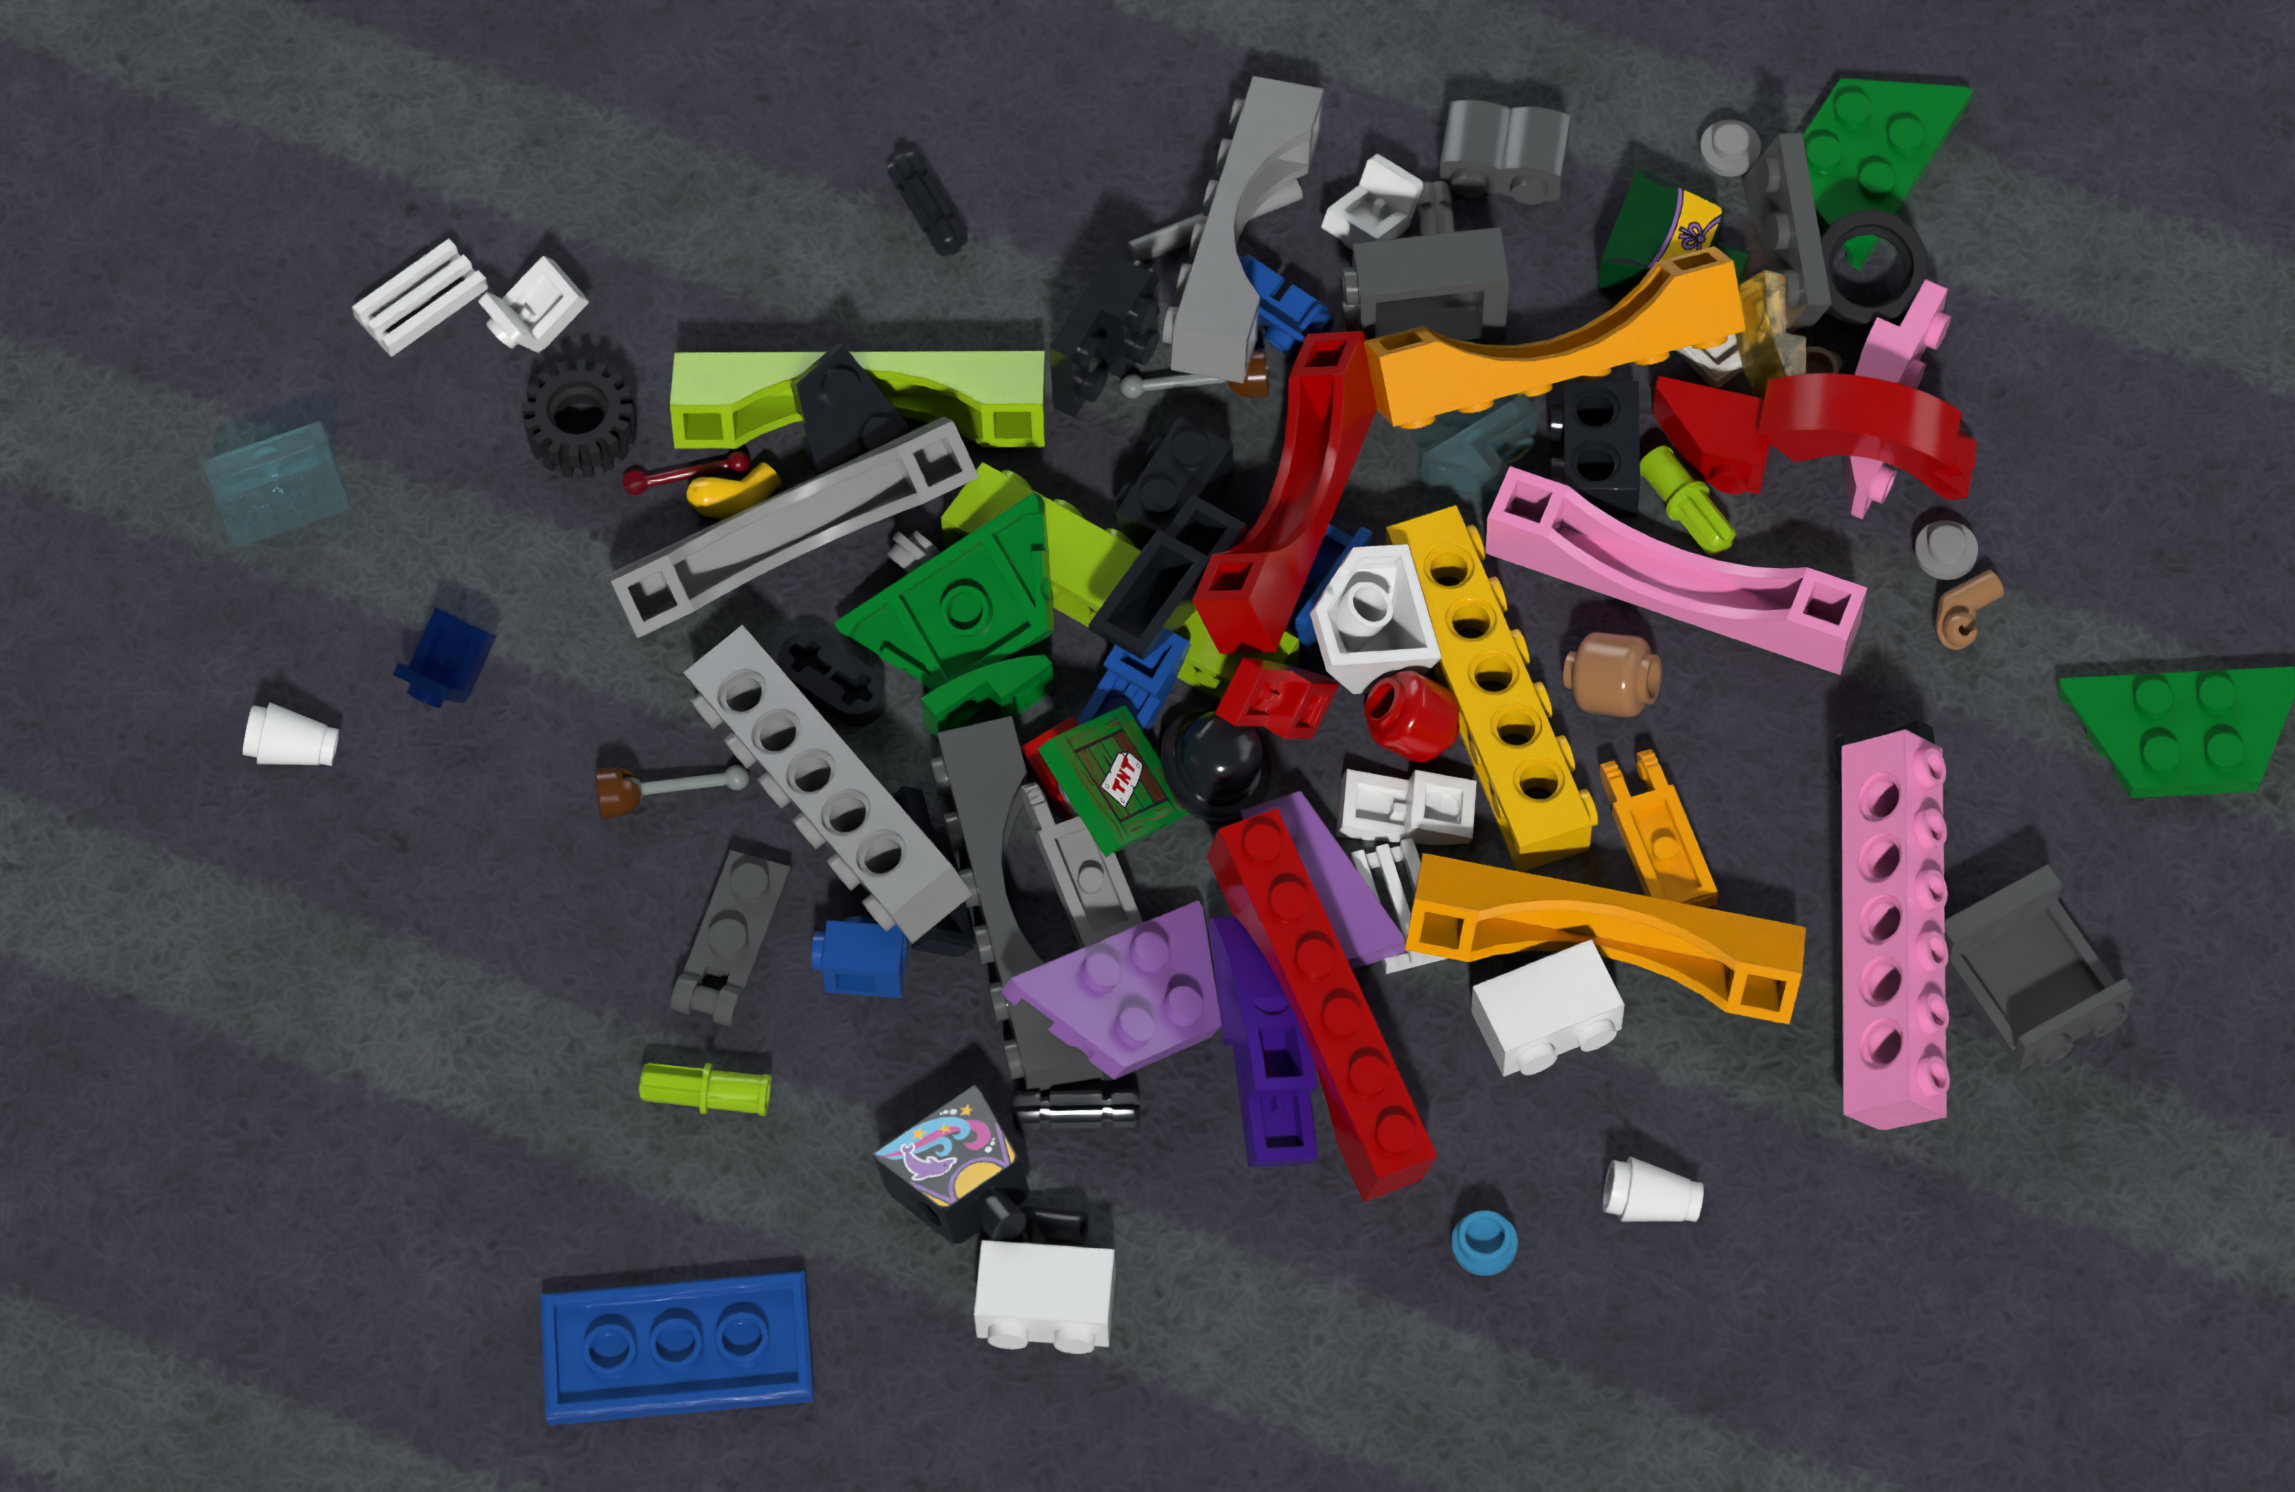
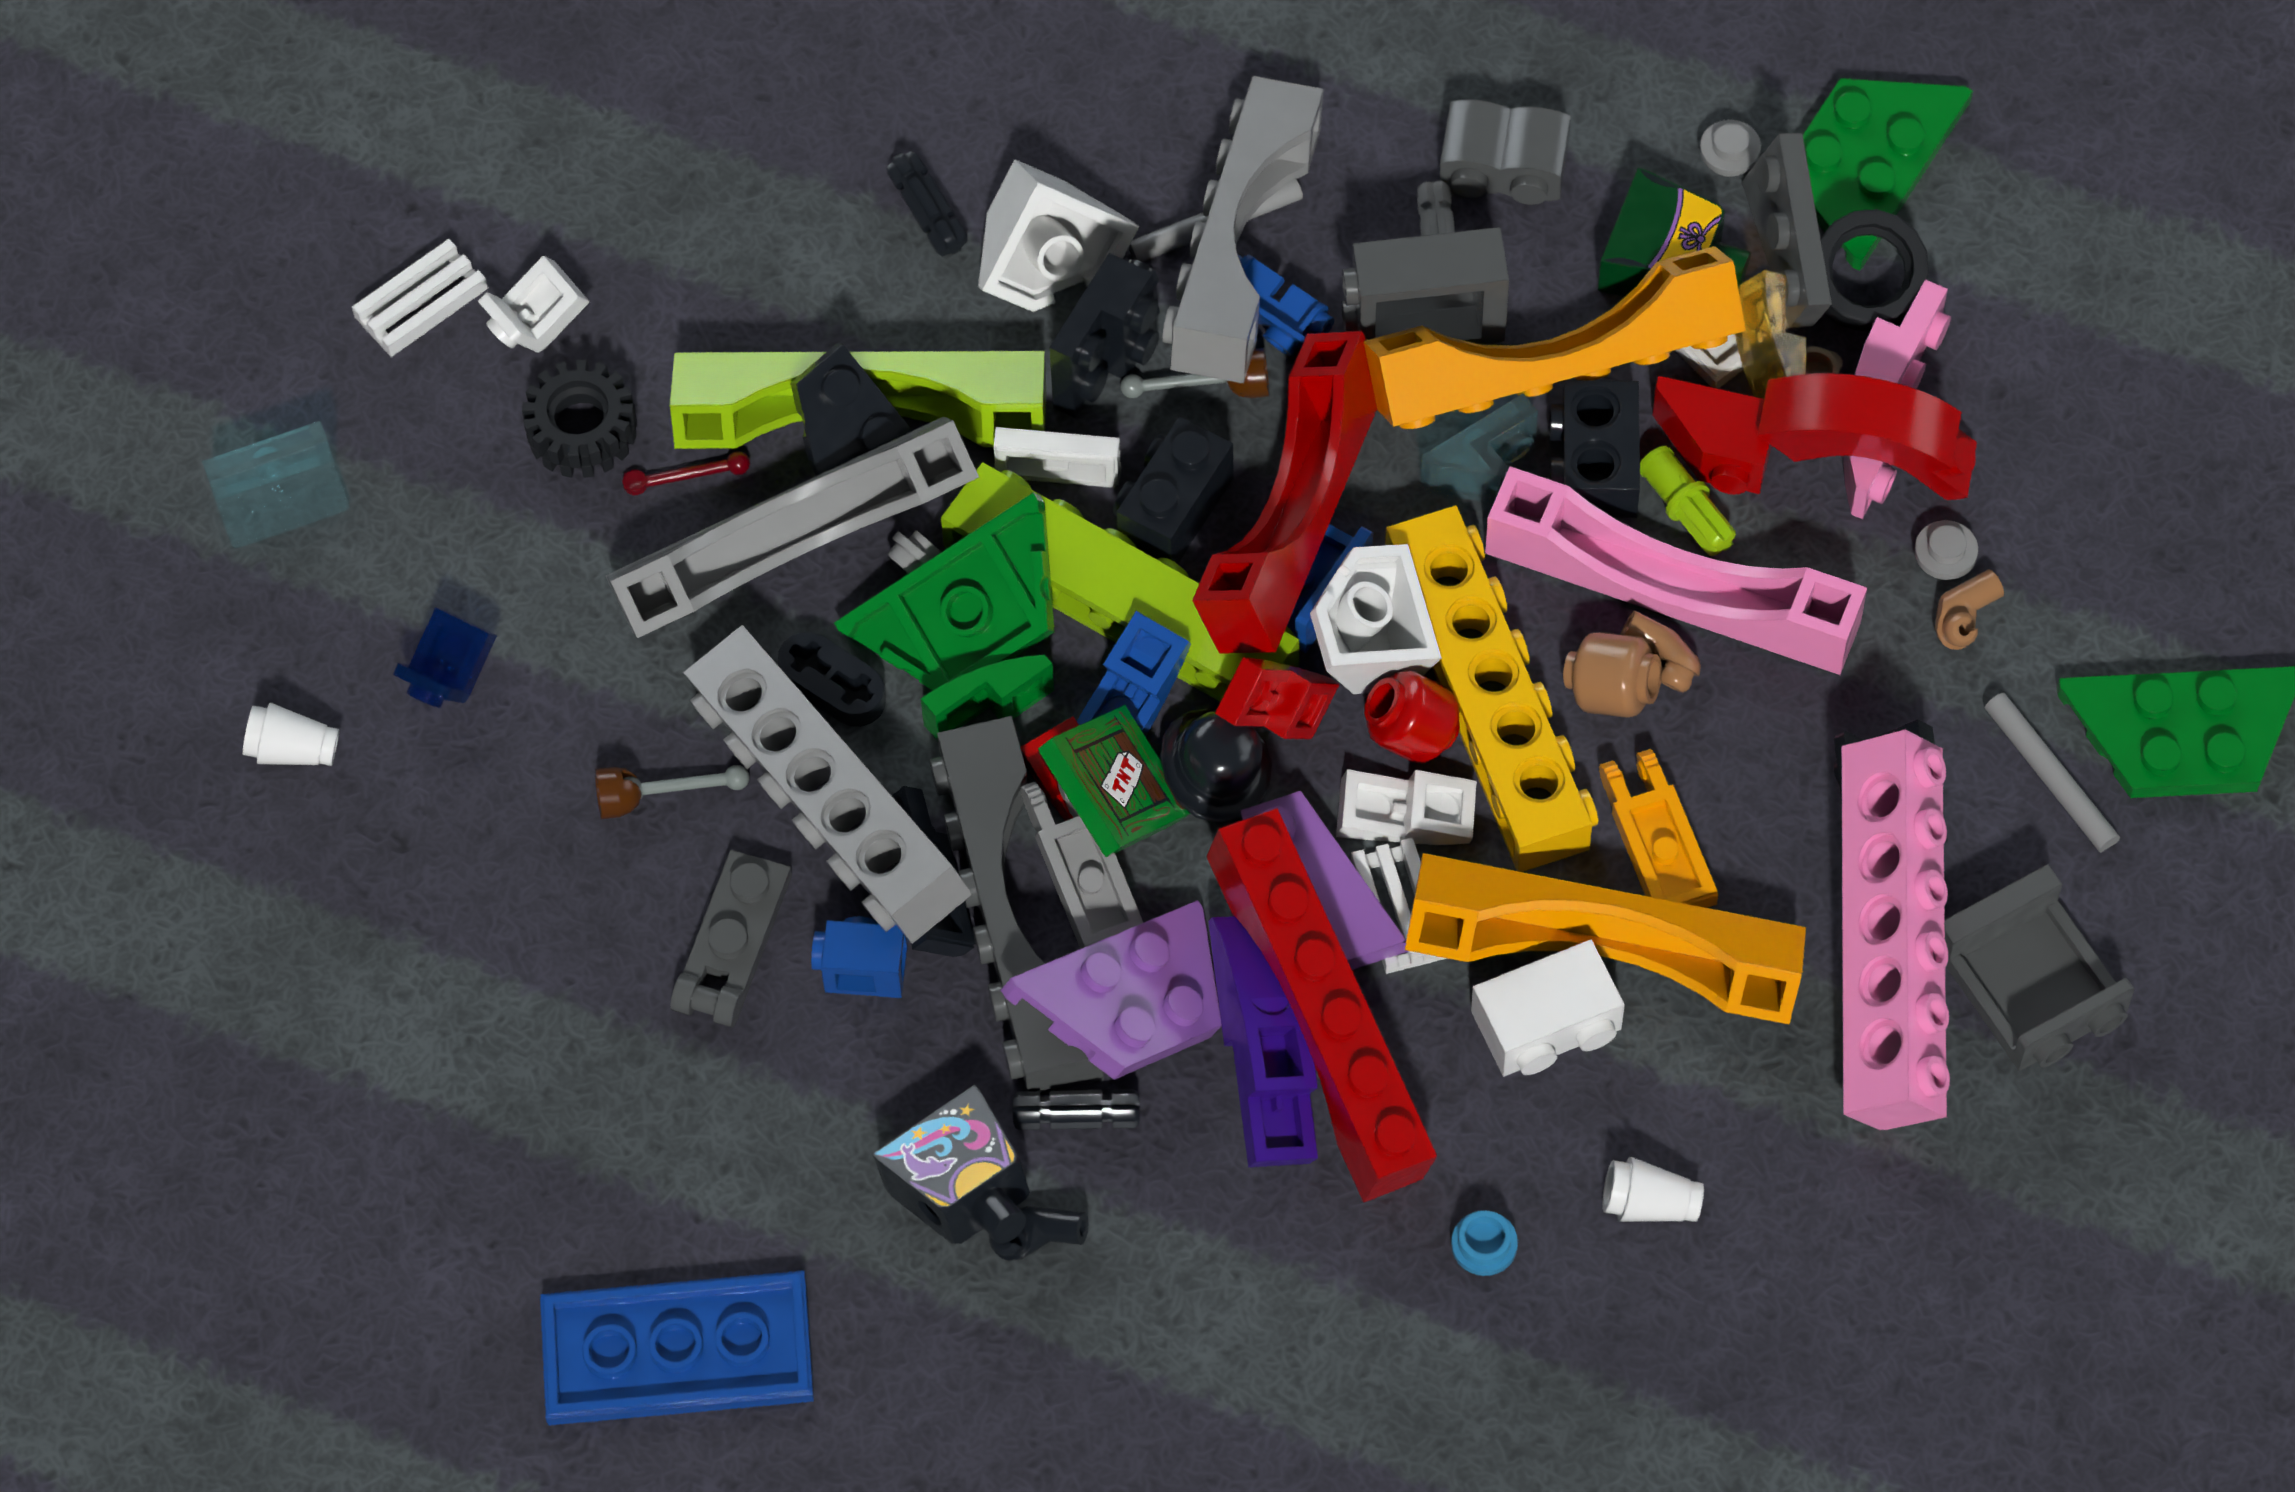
lime axle [639,1063,771,1116] -> none
yellow arm [686,462,782,520] -> none
white brick [974,1240,1116,1354] -> none
black slope [1089,494,1246,660] -> none
white bracket [1321,154,1423,249] -> none
none -> white slope [978,159,1139,312]
none -> white tile [993,427,1121,488]
none -> medium nougat arm [1621,610,1701,693]
none -> light grey bar [1985,693,2120,853]

